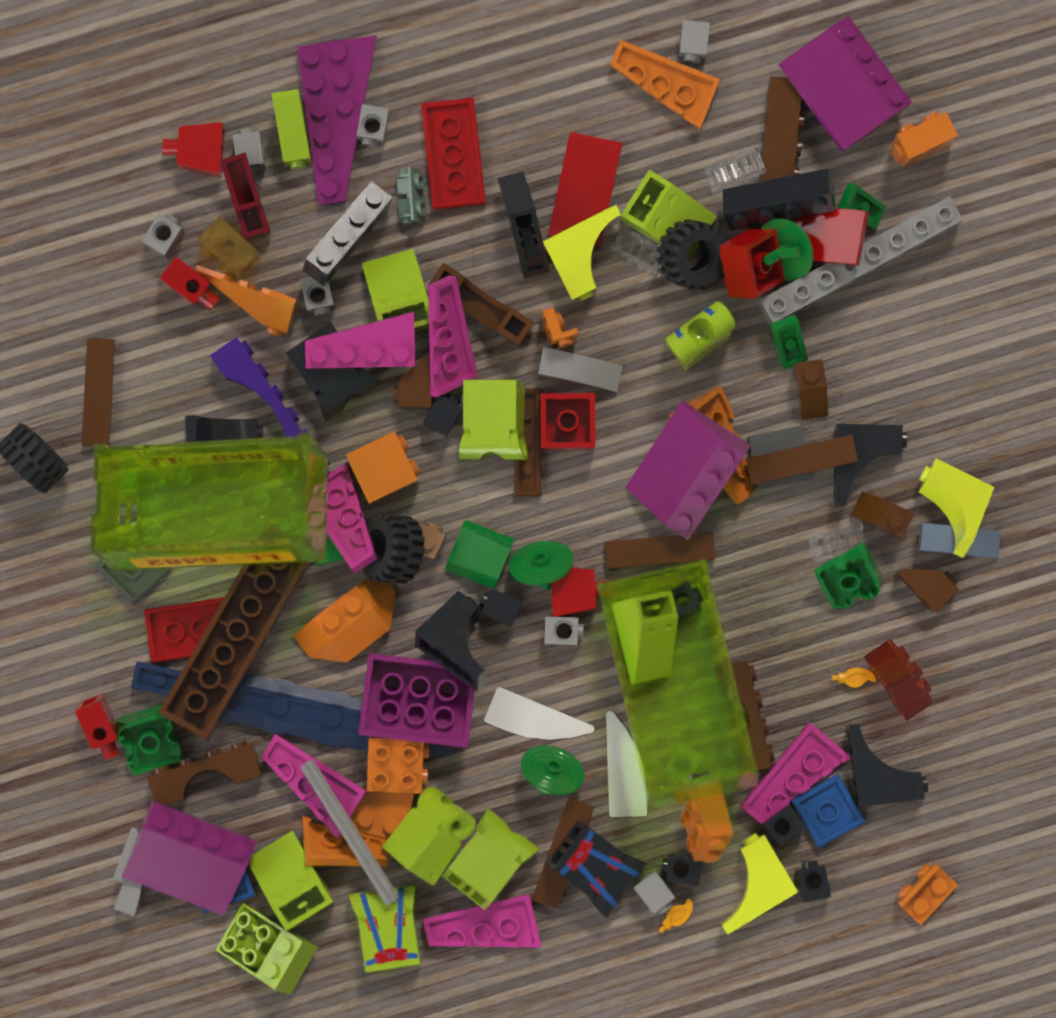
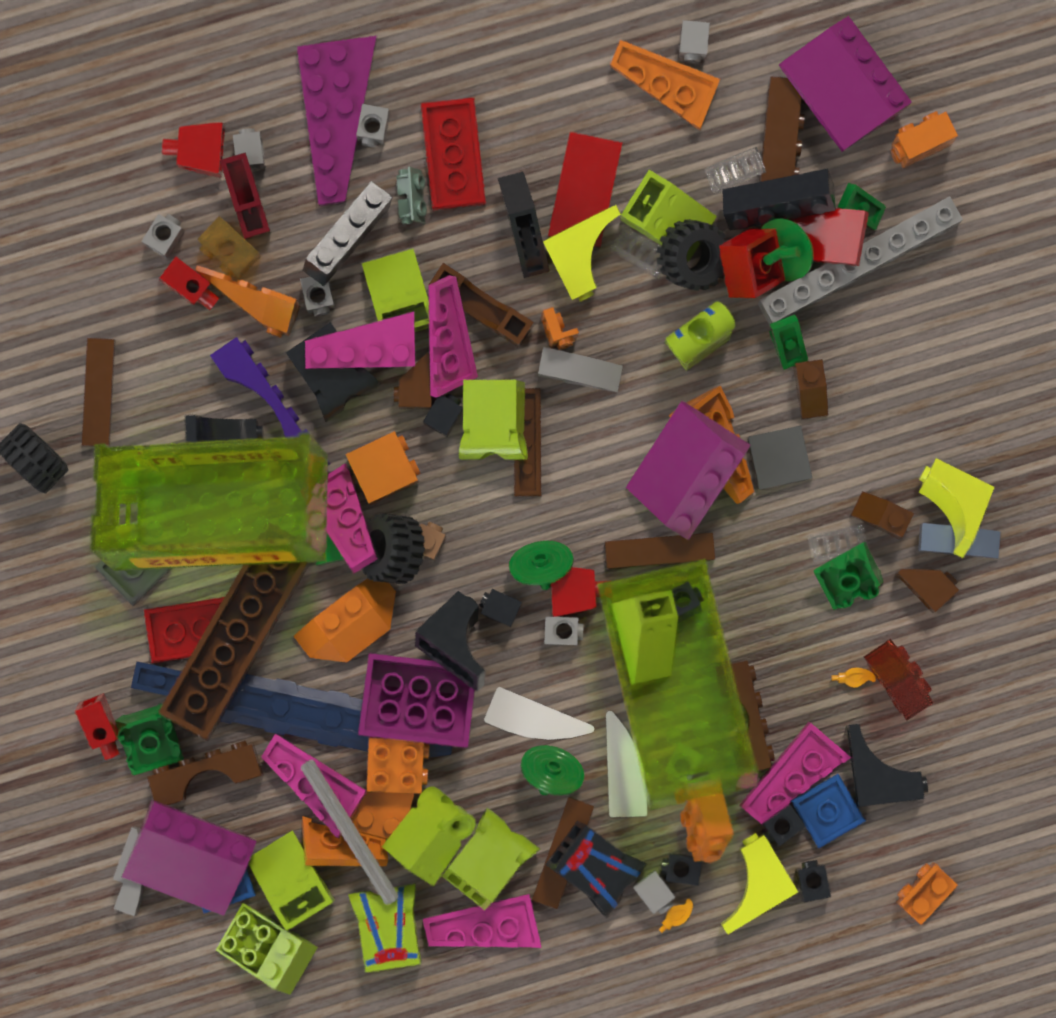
lime slope [271,89,312,169] -> none
green slope [445,520,515,589] -> none
red brick [540,393,596,451] -> none
reddish brown tile [746,435,859,485] -> none
black arch [833,424,907,507] -> none

